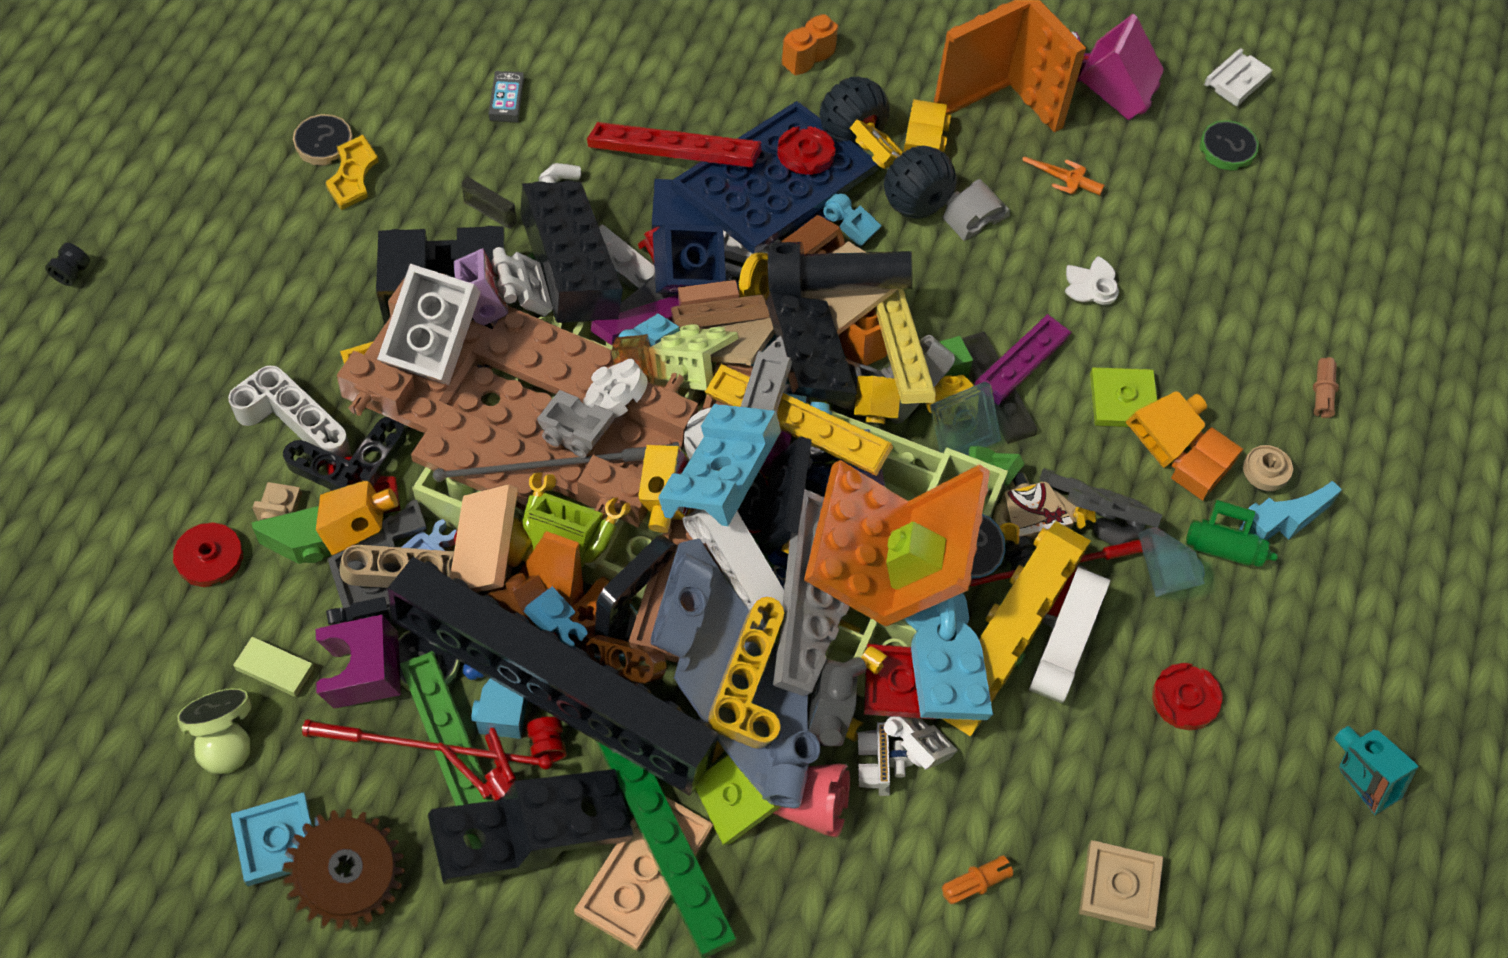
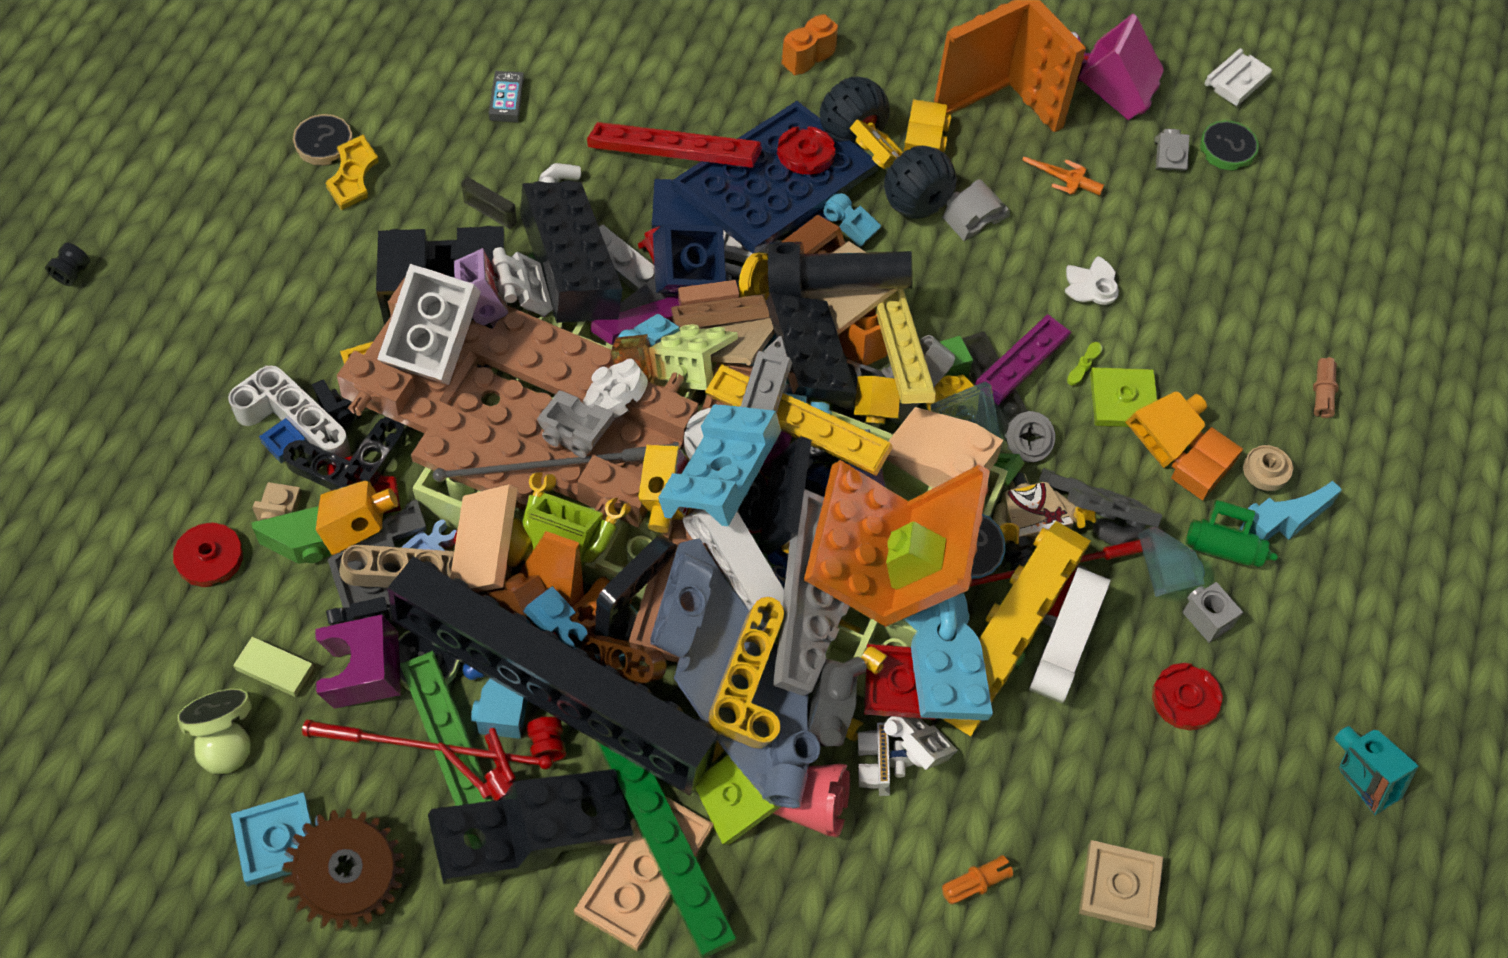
none -> blue plate [259,418,307,464]
none -> black bracket [312,379,362,426]
none -> light nougat slope [886,407,1004,488]
none -> light grey gear [1005,411,1055,462]
none -> lime piece [1067,342,1102,385]
none -> light grey bracket [1154,129,1189,171]
none -> light grey brick [1183,582,1243,643]

